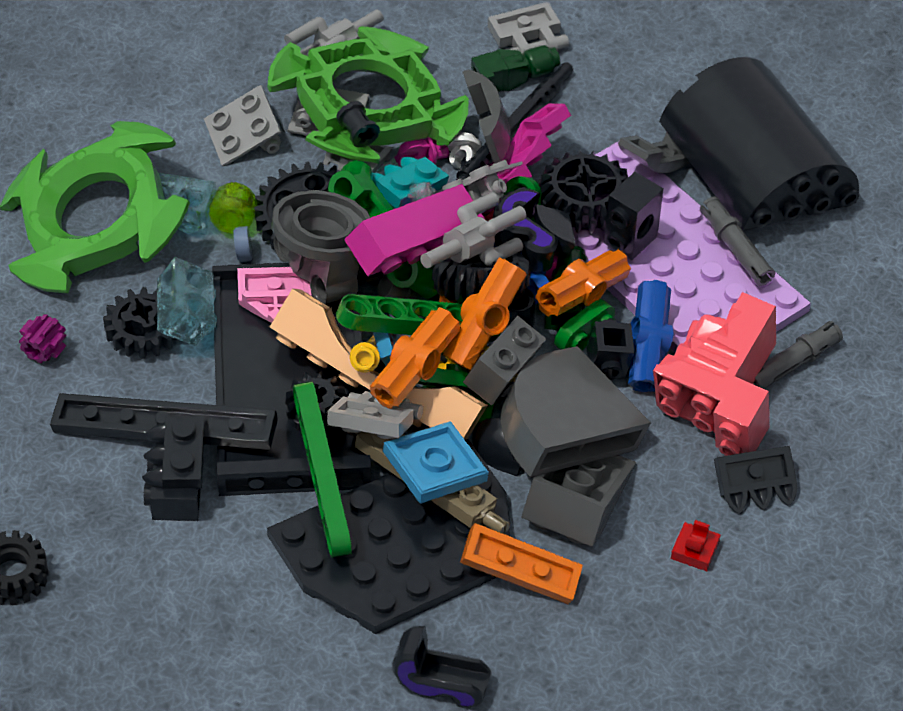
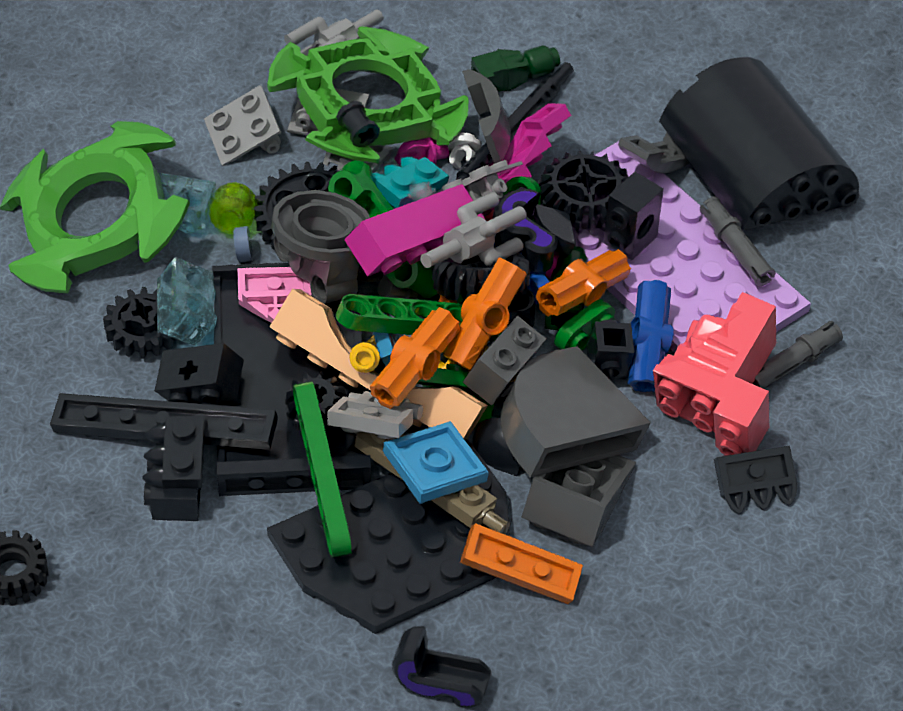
magenta gear [19,314,67,363] -> none
light grey plate [487,2,569,54] -> none
red tile [671,520,721,572] -> none
none -> black brick [154,343,244,405]

